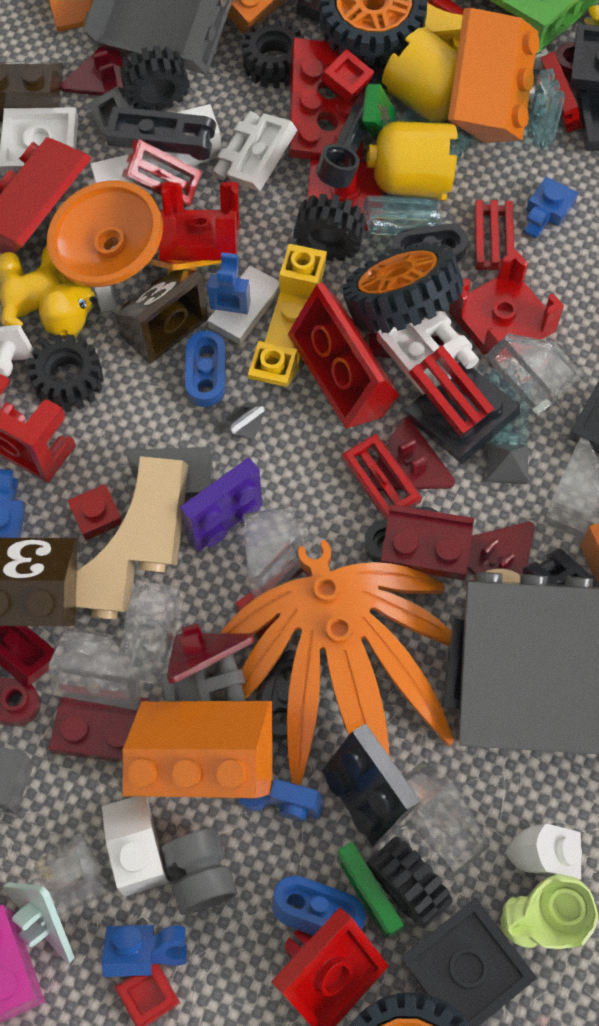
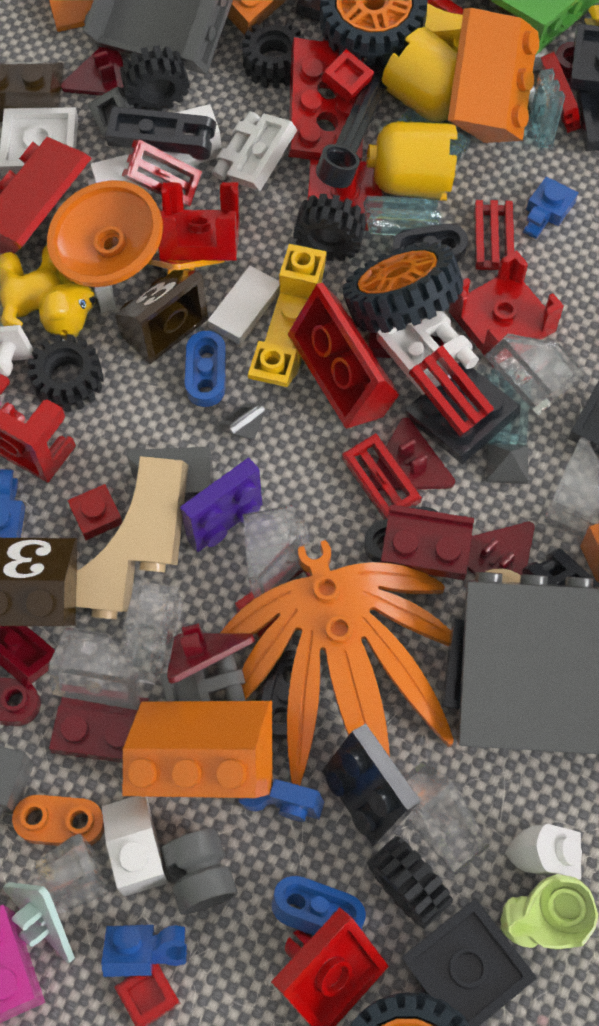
blue plate [207,252,251,314] -> none
green tile [337,842,404,939] -> none
green tile [362,84,396,141] -> none
none -> orange plate [12,795,104,848]

